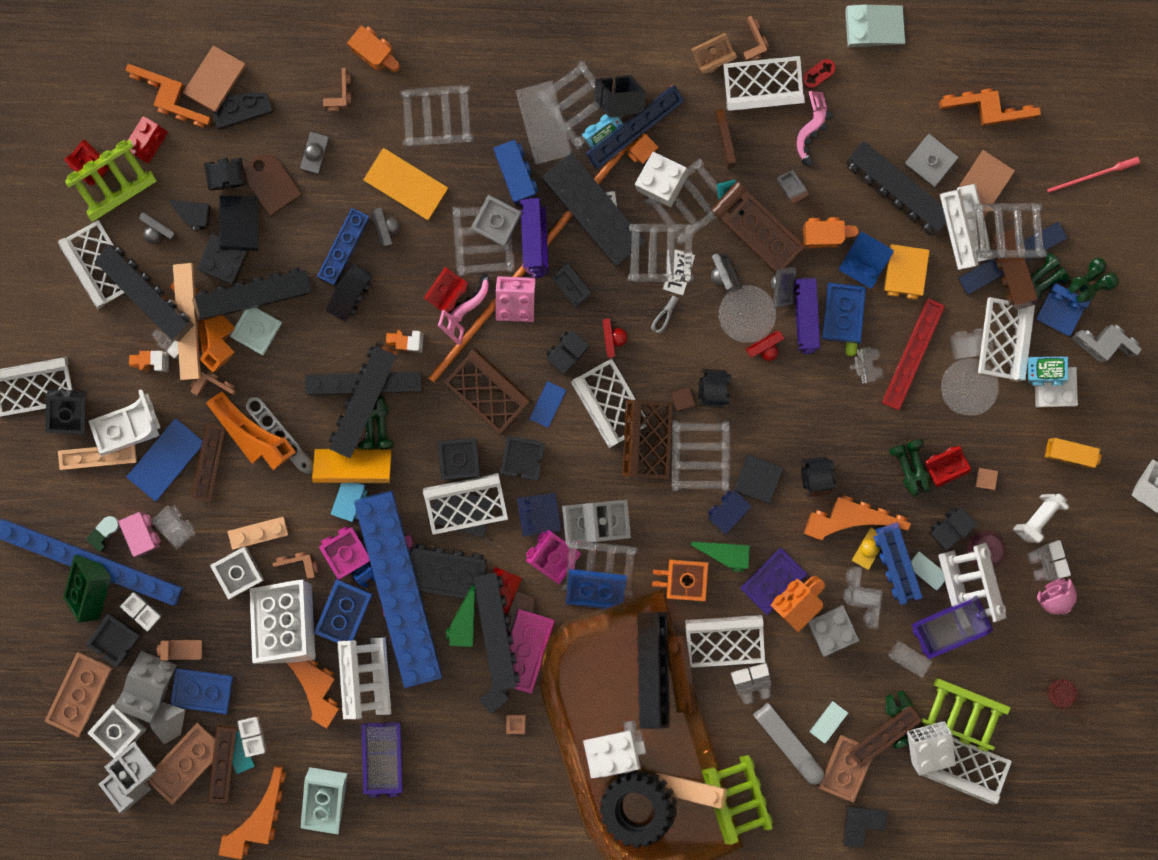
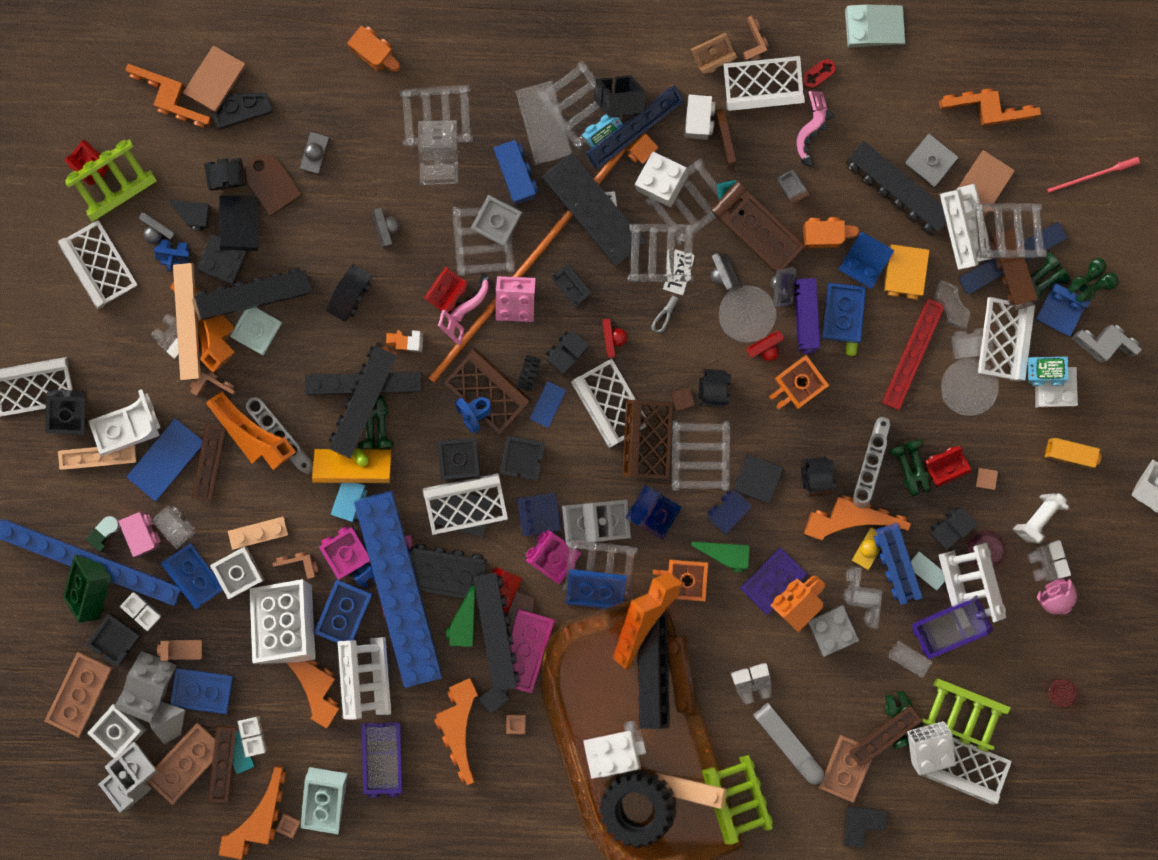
black brick [94,245,194,341] -> none
red bracket [128,116,168,164] -> none
hips [129,351,169,372] -> none
blue brick [317,208,370,286] -> none
nougat bracket [323,68,351,112] -> none
light orange tile [363,148,448,221] -> none
dark purple door [520,198,549,278] -> none
white fence [685,615,765,667] -> none
light aqua tile [809,701,848,743] -> none
clear hips [850,347,883,383] -> none
none -> blue hips [154,239,190,272]
none -> blue tile [161,543,223,610]
none -> nougat tile [276,813,301,839]
none -> lime piece [352,448,369,467]
none -> clear bracket [418,120,458,185]
none -> orange arch [434,677,479,785]
none -> blue tile [454,397,492,433]
none -> black tyre [517,354,541,391]
none -> orange arch [613,572,682,670]
none -> clear blue brick [626,485,682,540]
none -> white brick [685,95,715,140]
none -> orange hinge [769,355,829,409]
none -> light grey piece [853,417,890,508]
none -> clear tile [934,280,970,330]

